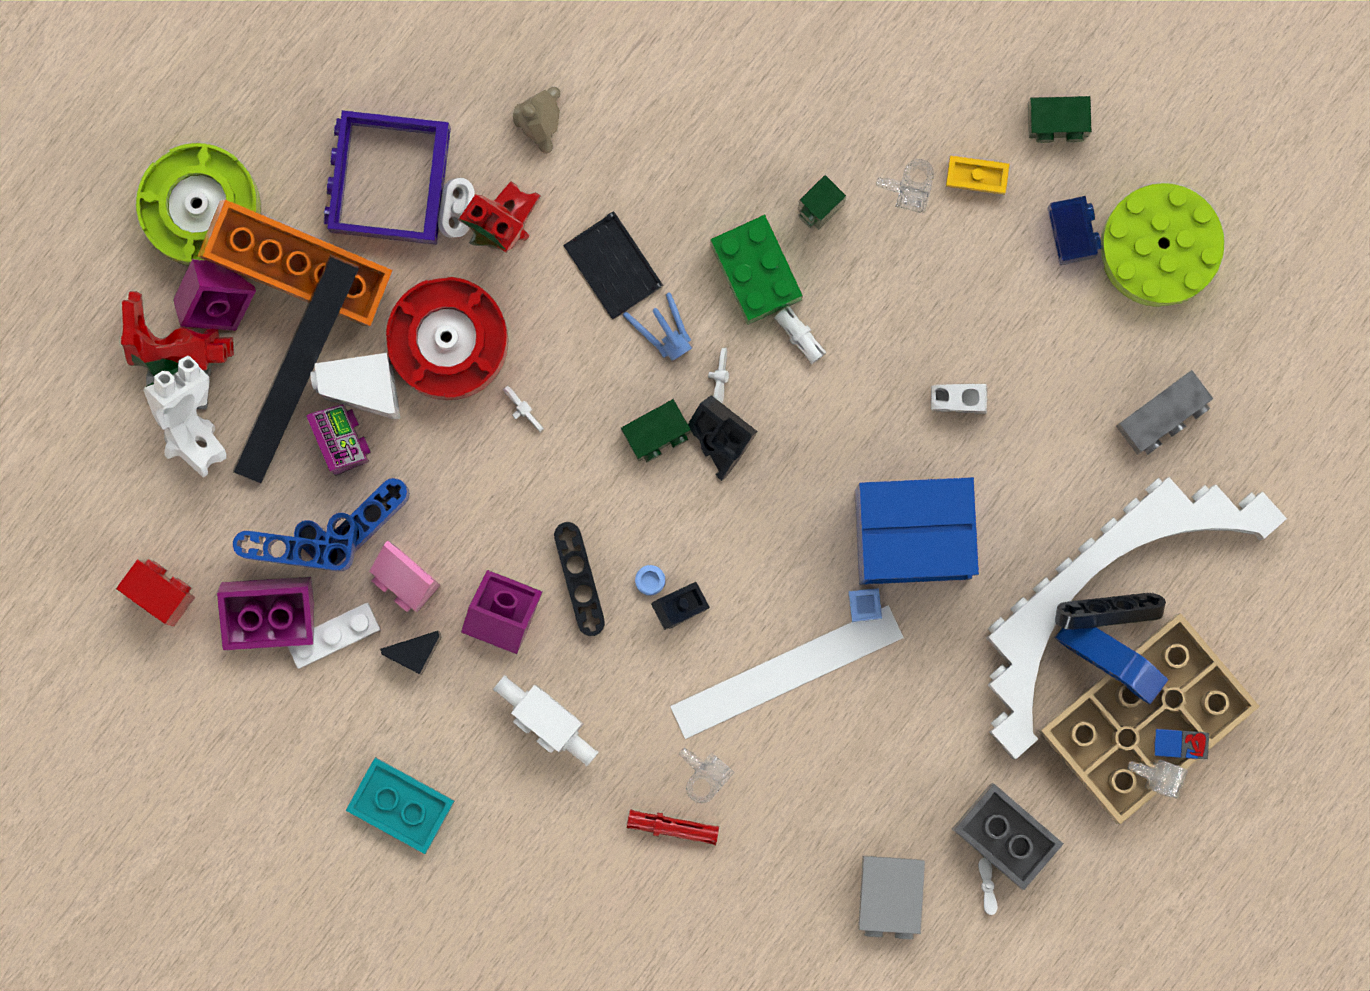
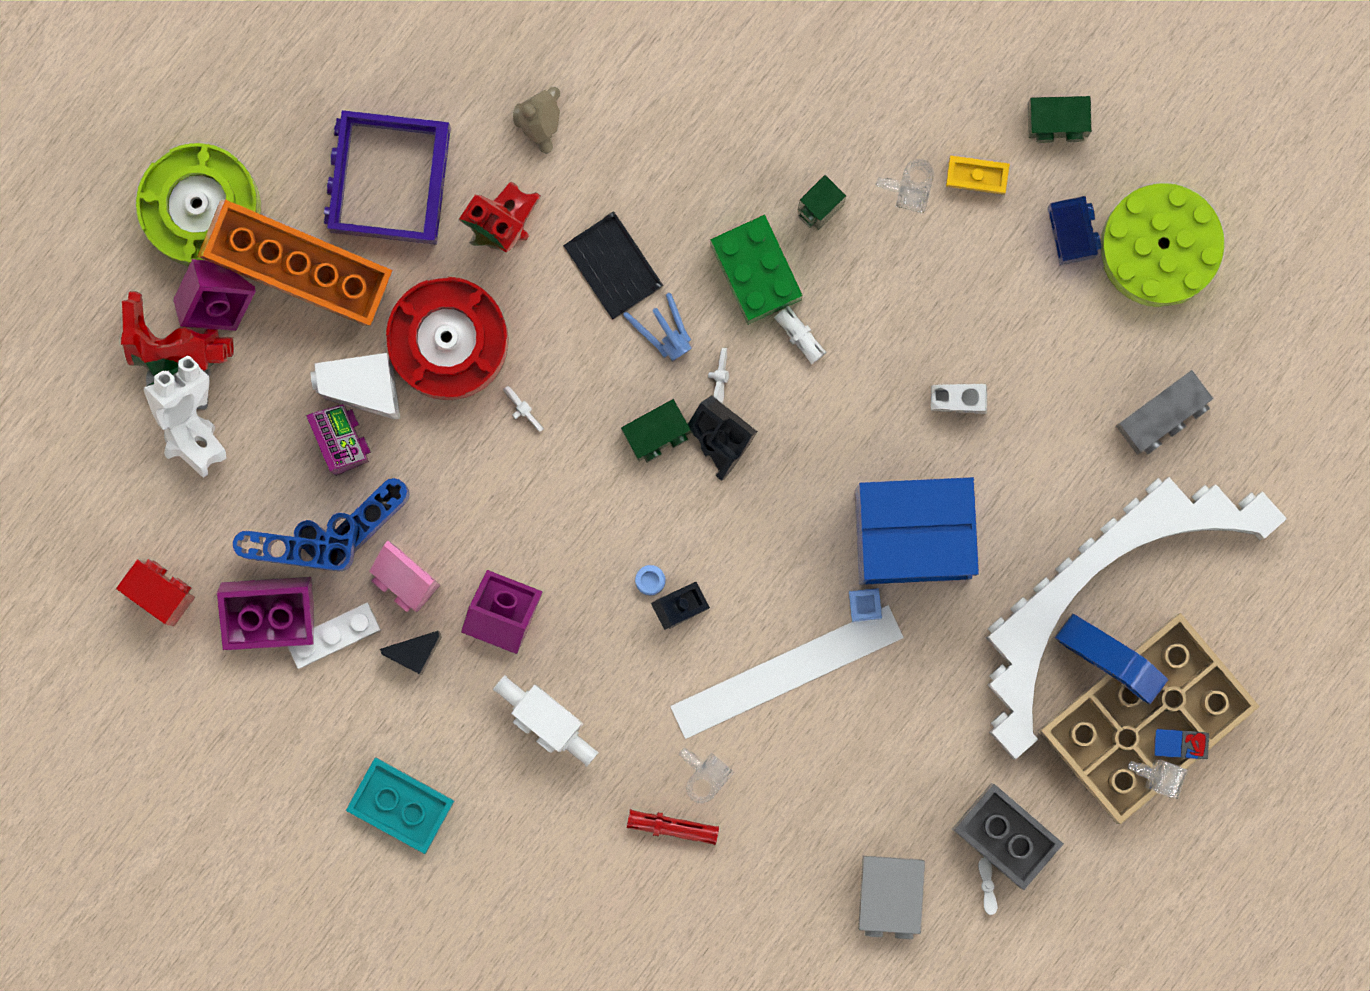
black tile [233,254,359,483] -> none
white plate [438,178,475,238] -> none
black beam [554,522,605,636] -> none
black beam [1055,593,1166,630] -> none

